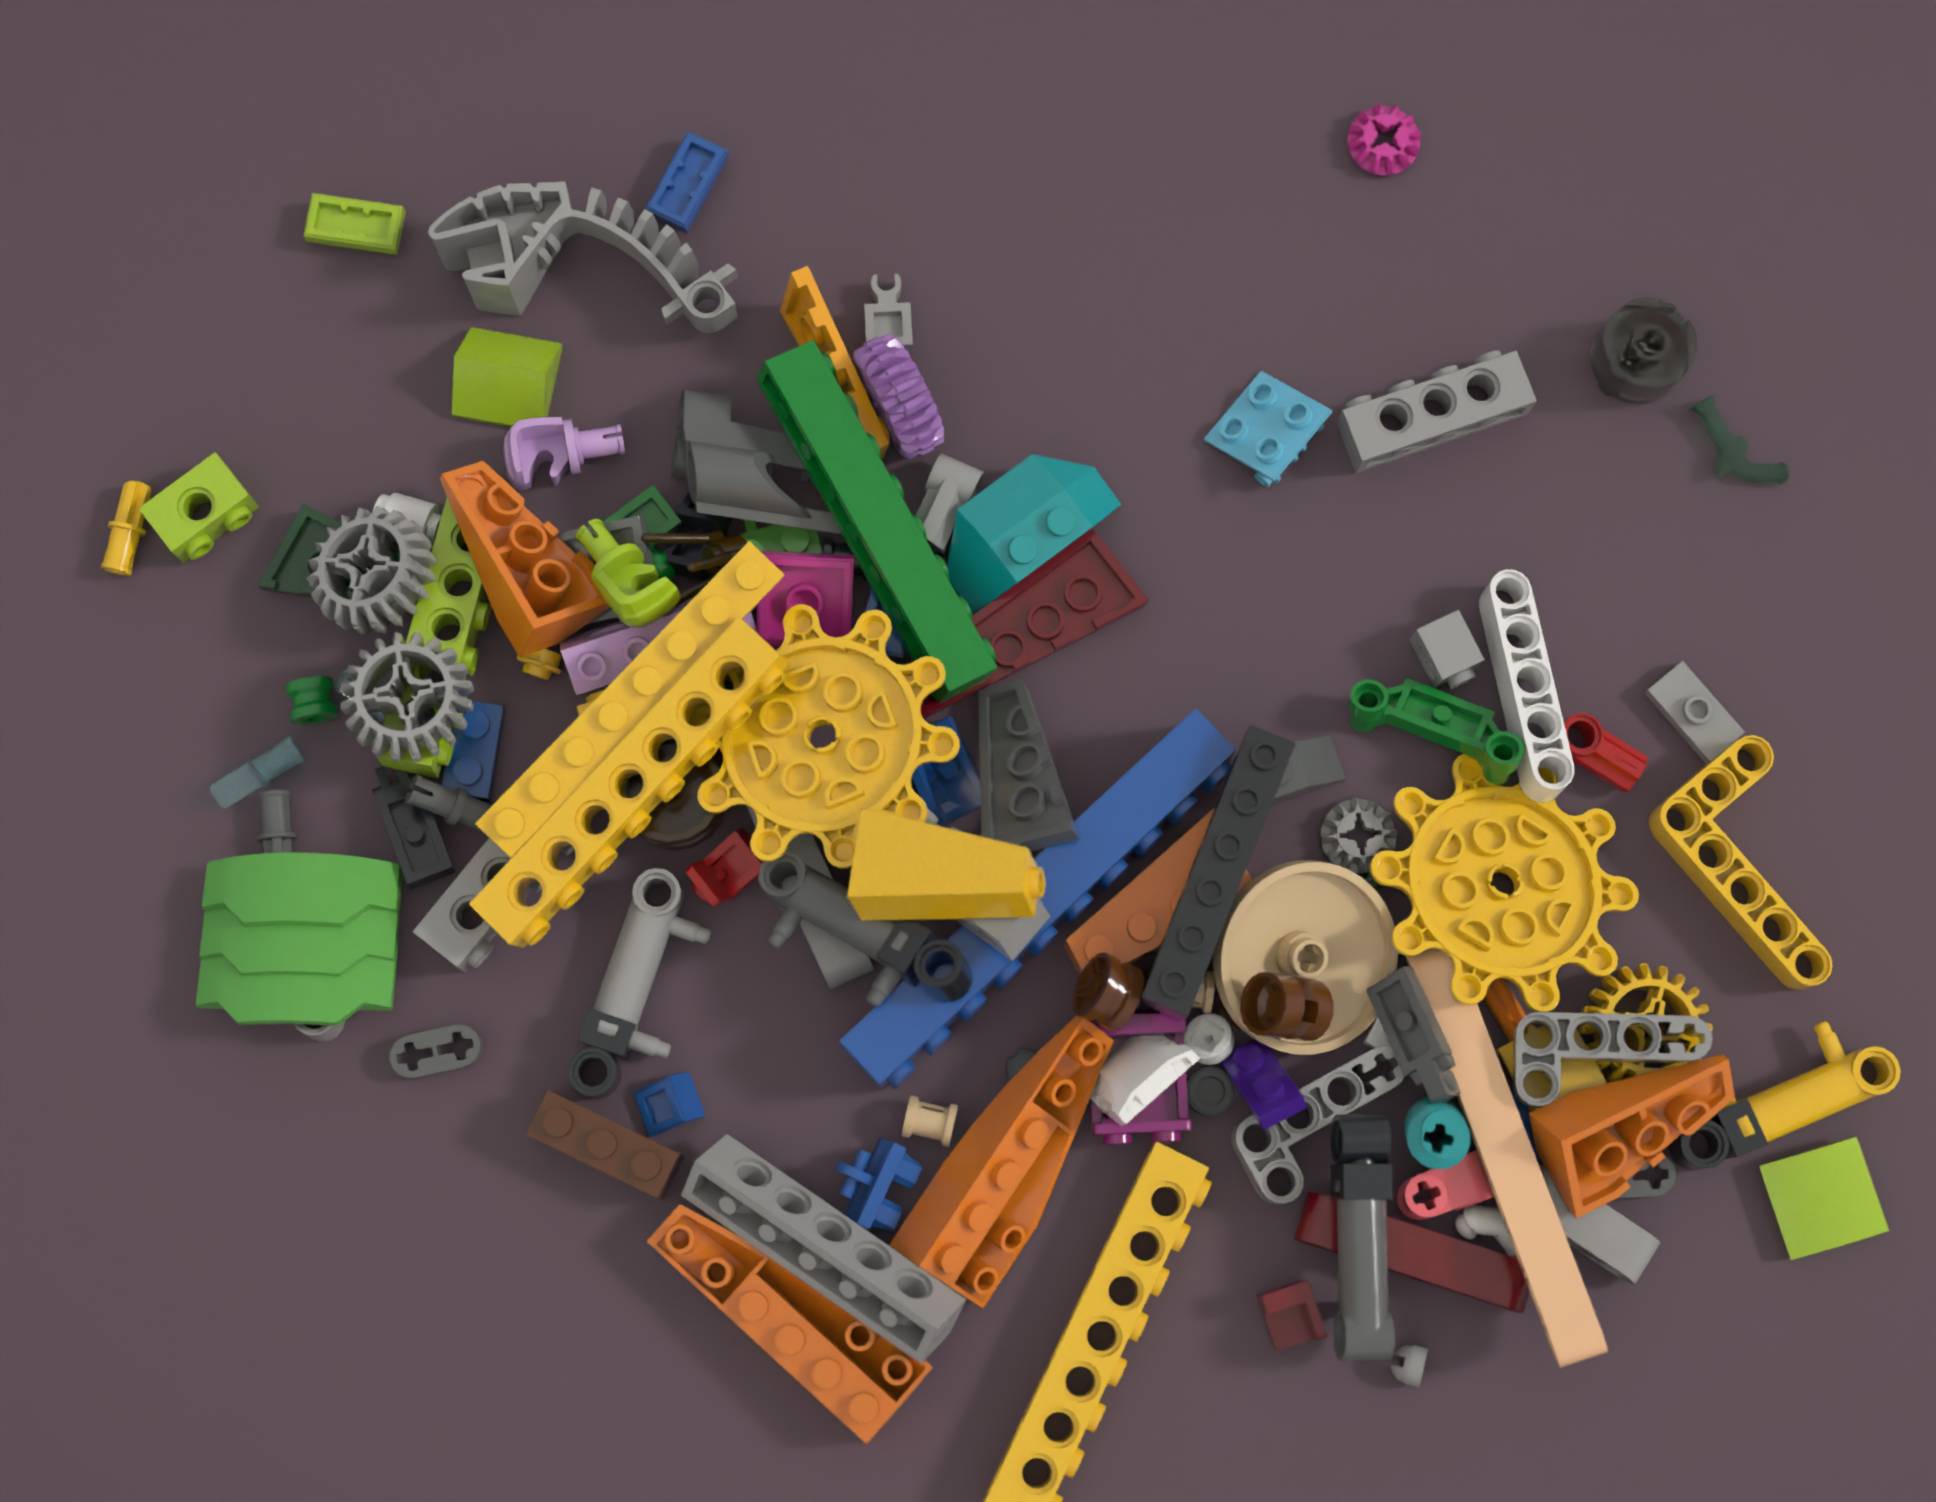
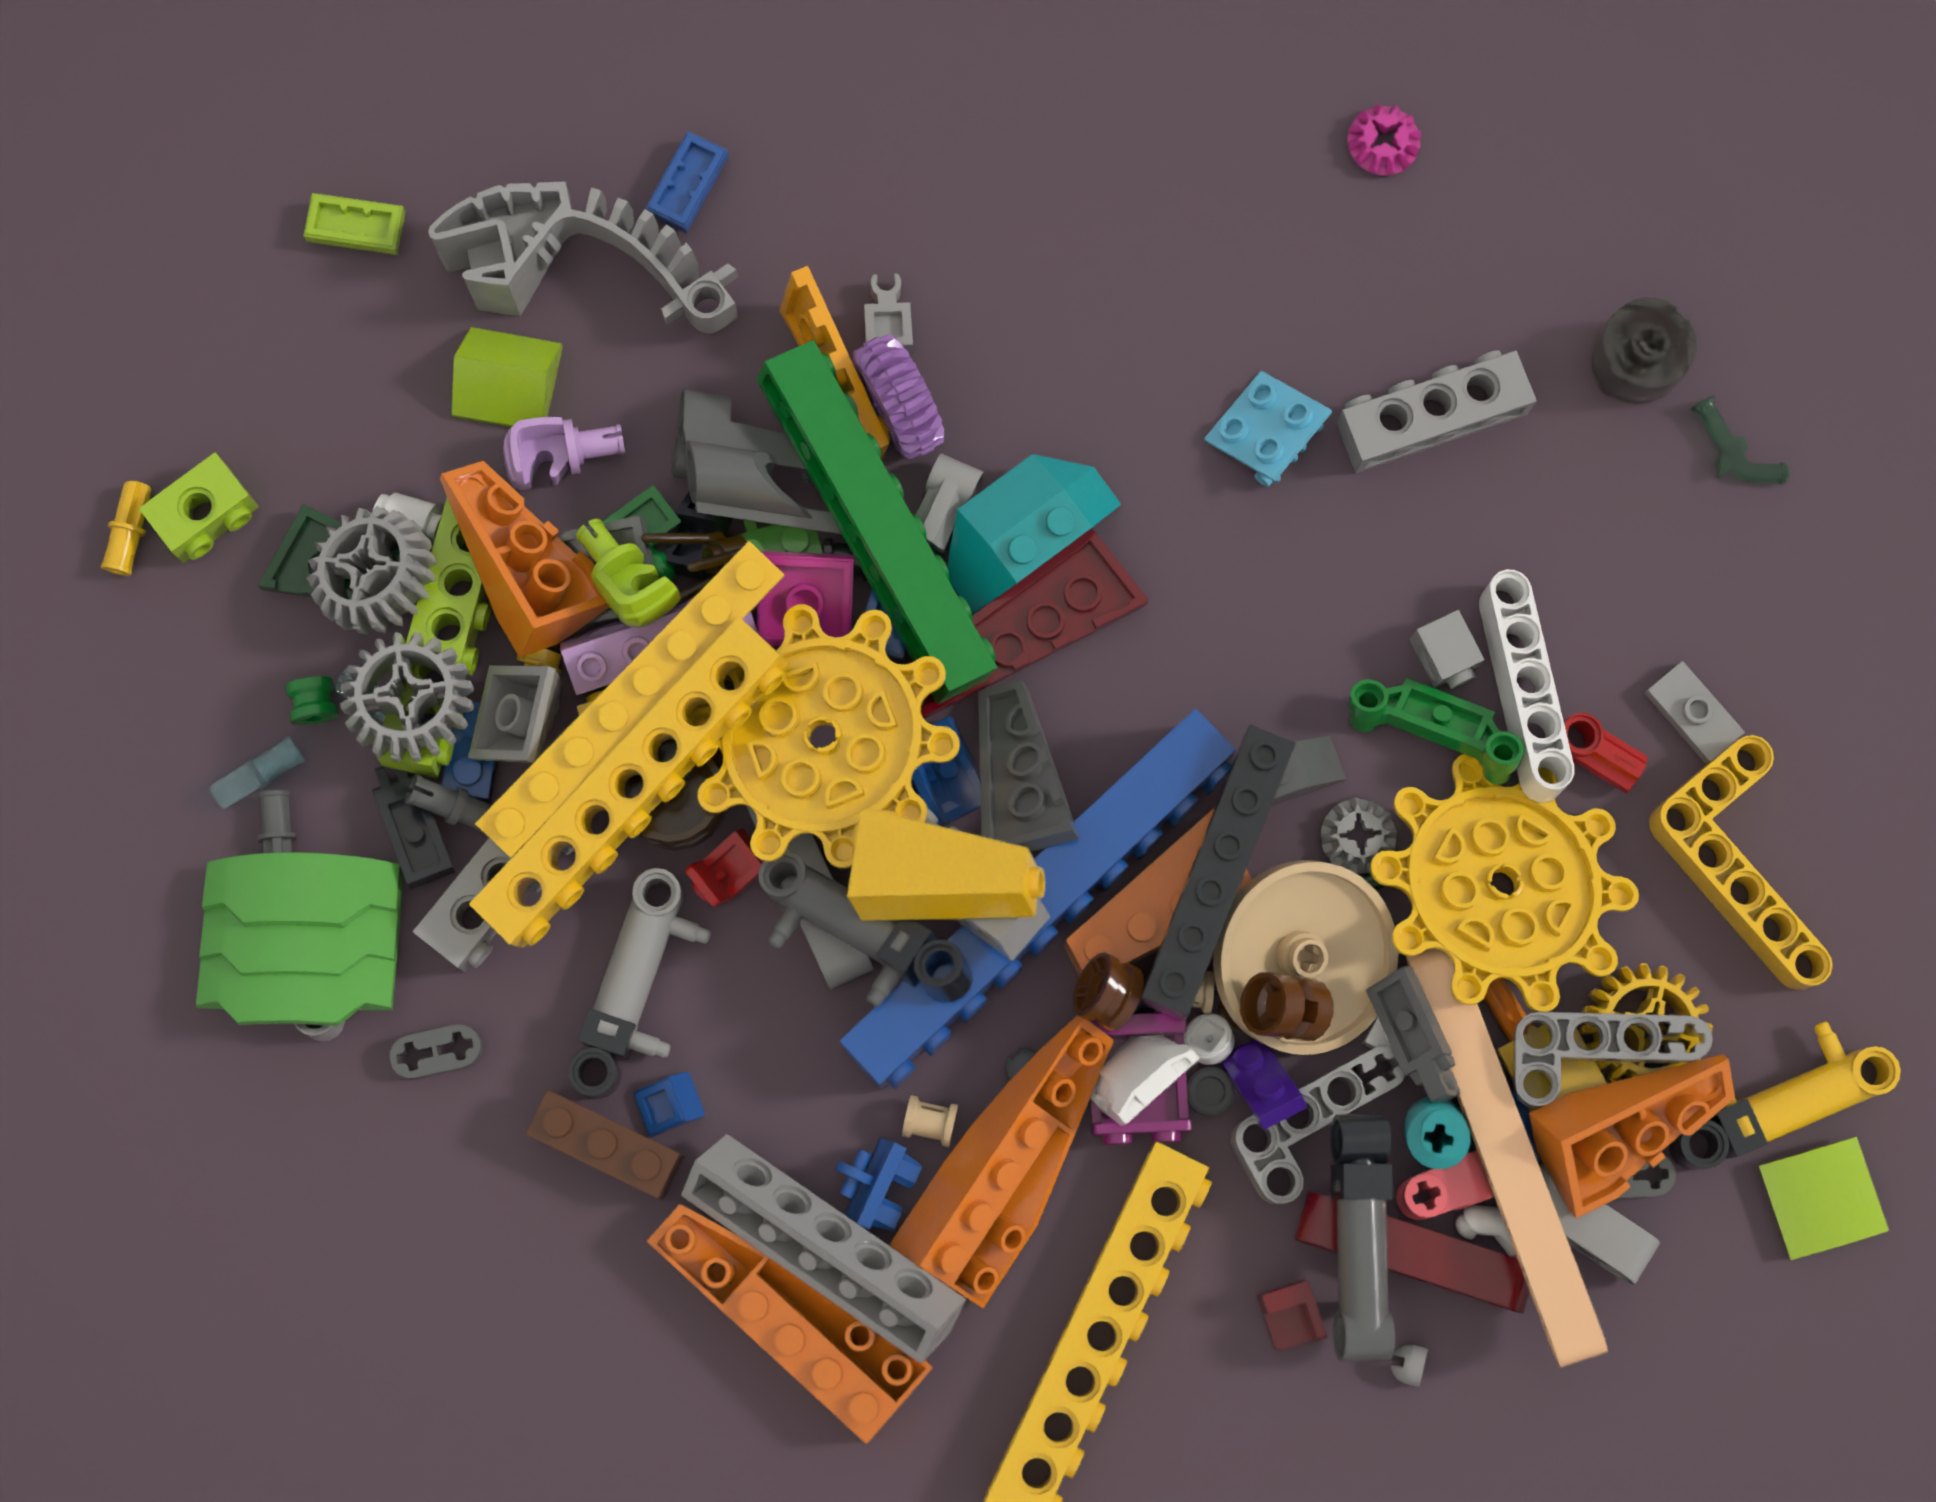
none -> light grey slope [468,665,563,763]

